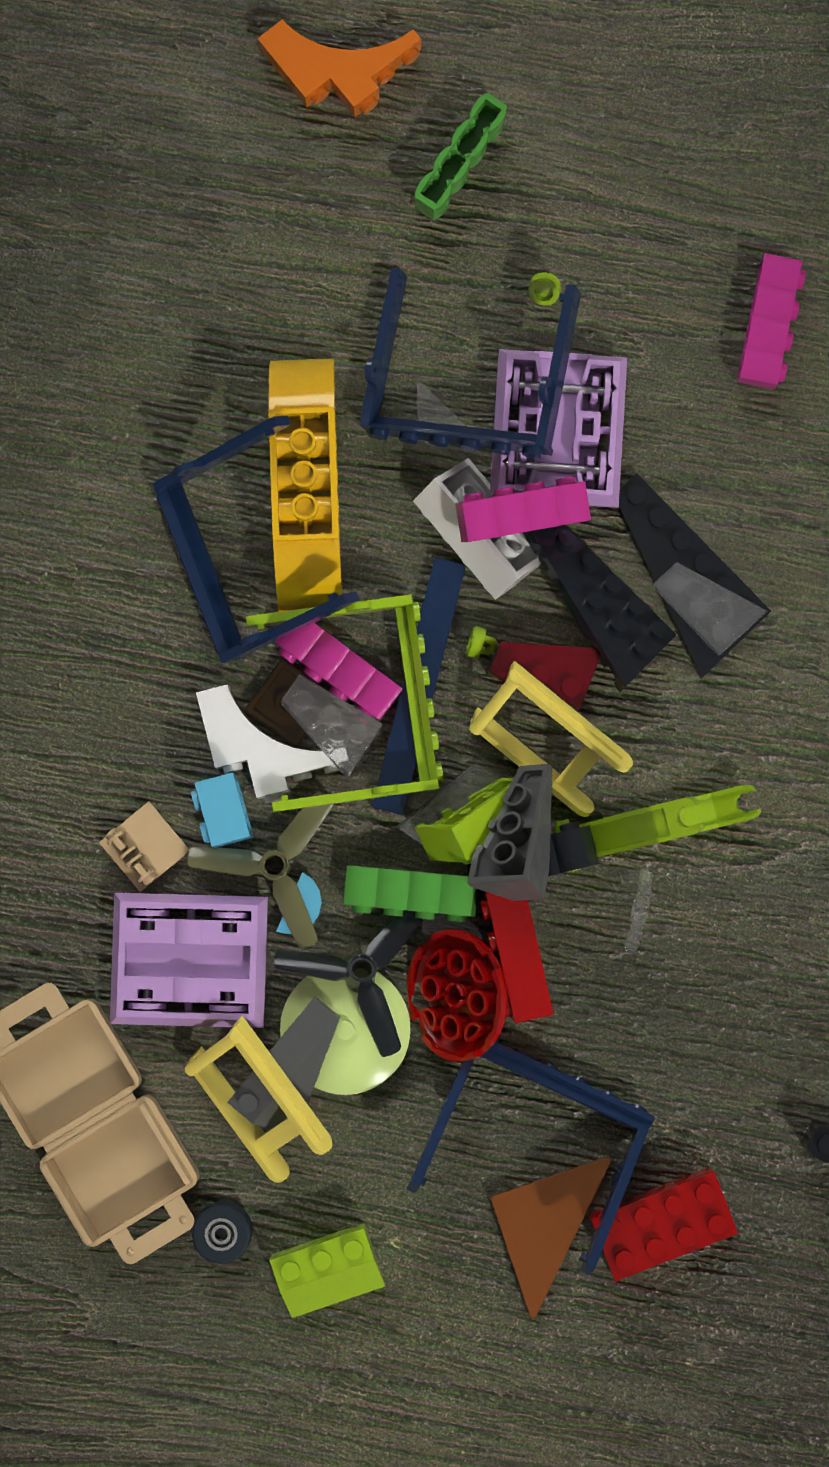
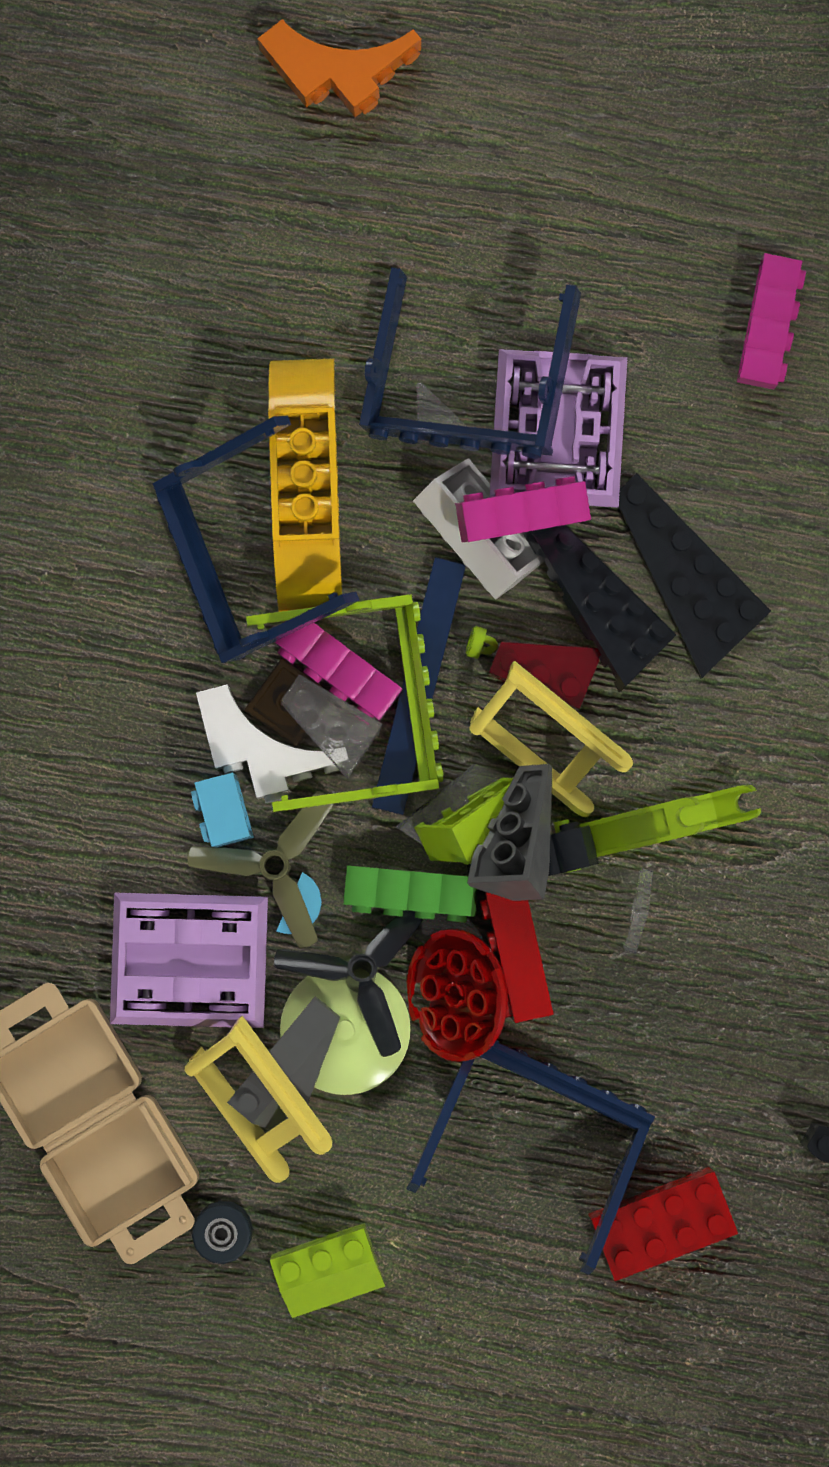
tan hinge [99,801,190,892] -> none
bright green brick [415,93,507,221] -> none
dark orange tile [490,1155,611,1318] -> none
lime tile [528,272,561,306] -> none
clear wing [652,562,767,656] -> none

